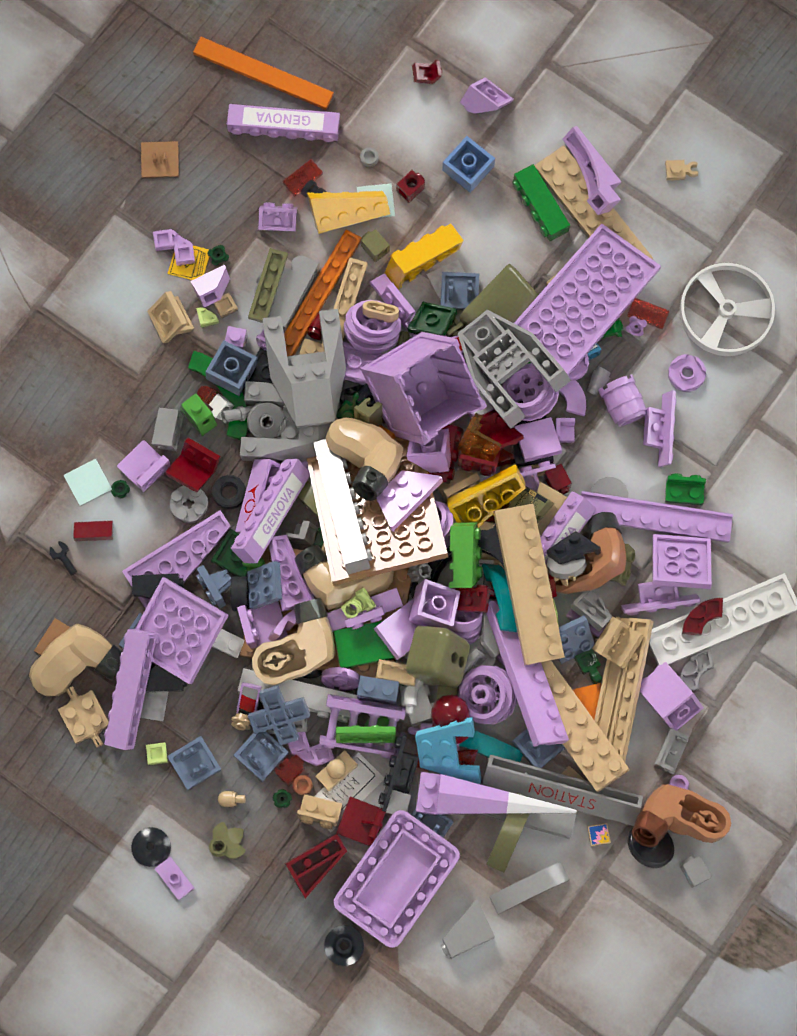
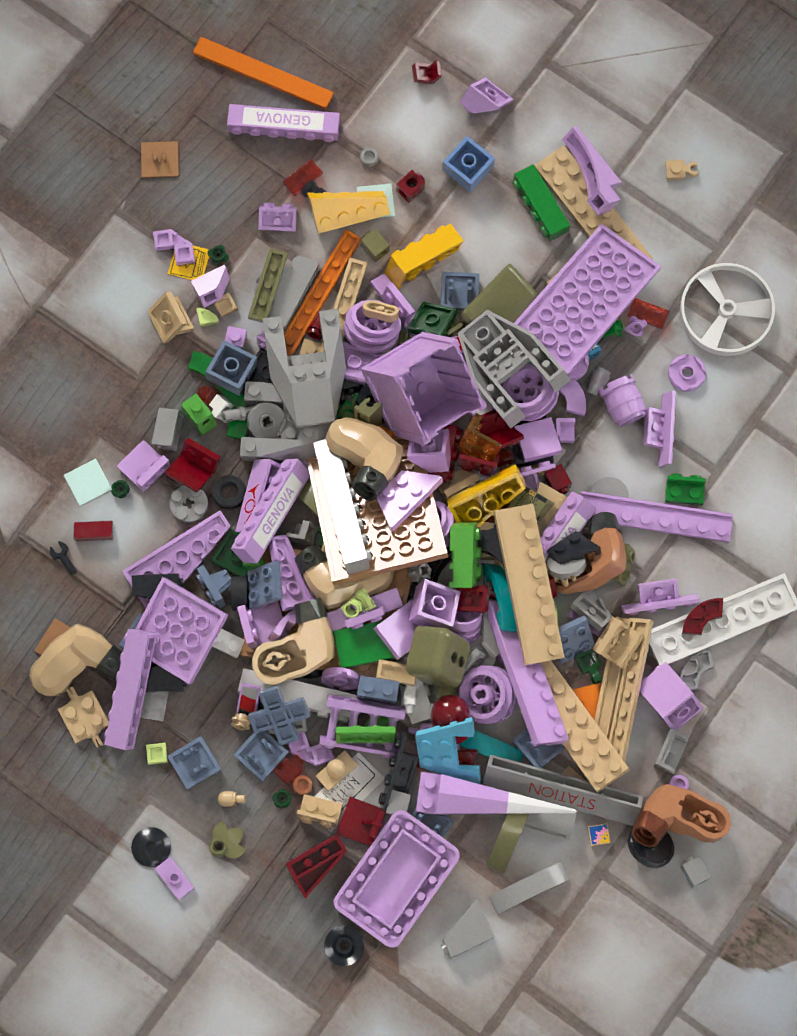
lavender plate [652,534,712,589] -> none

